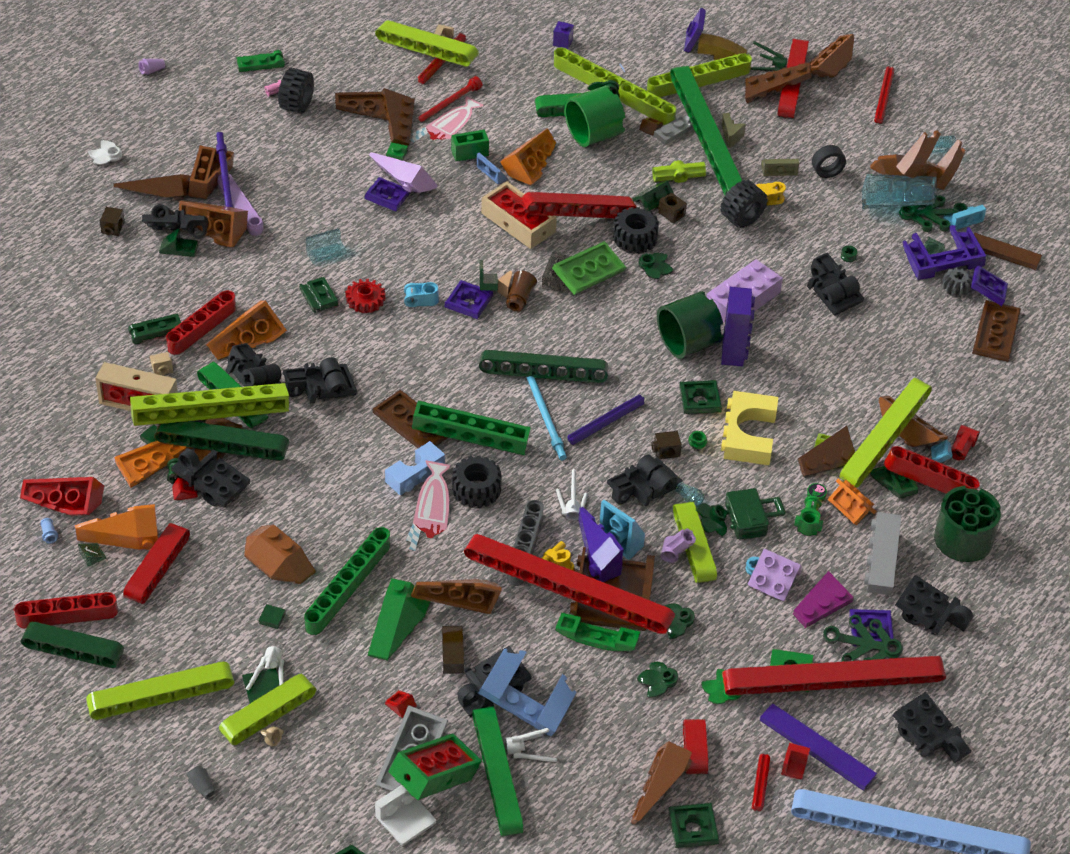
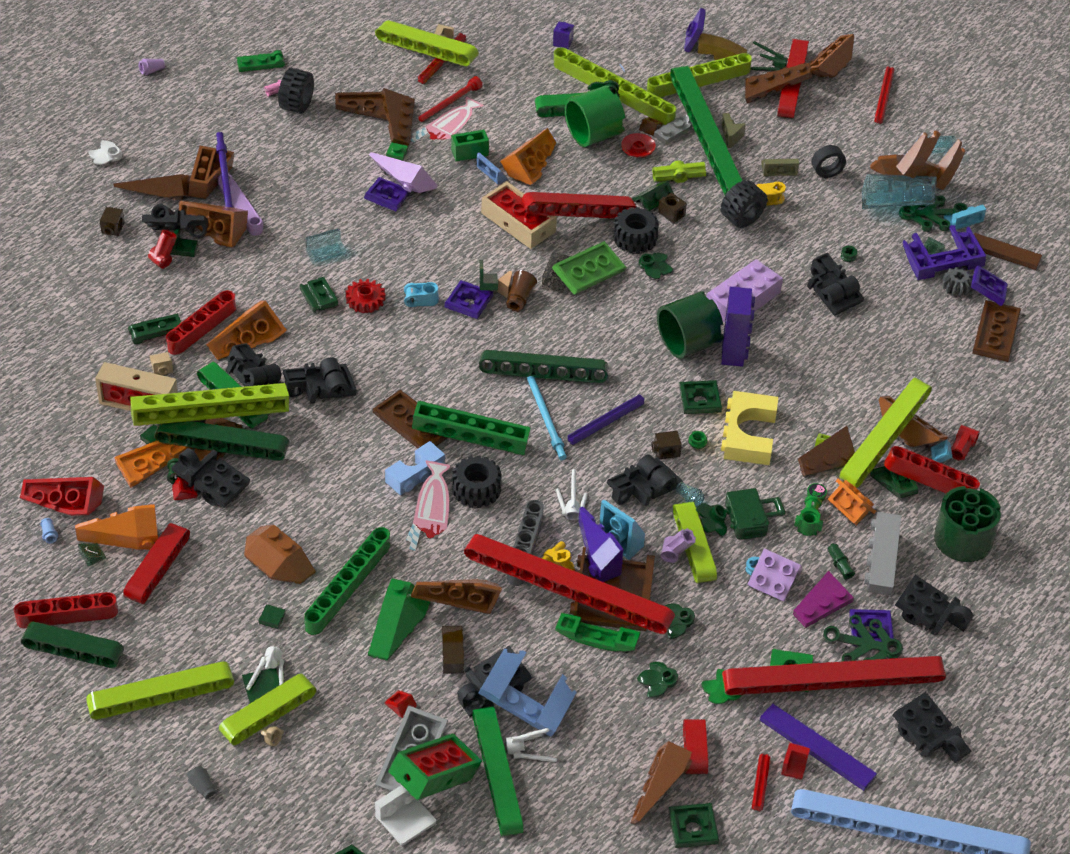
none -> red piece [148,230,177,269]
none -> red dish [621,133,656,157]
none -> dark green axle [827,544,855,580]

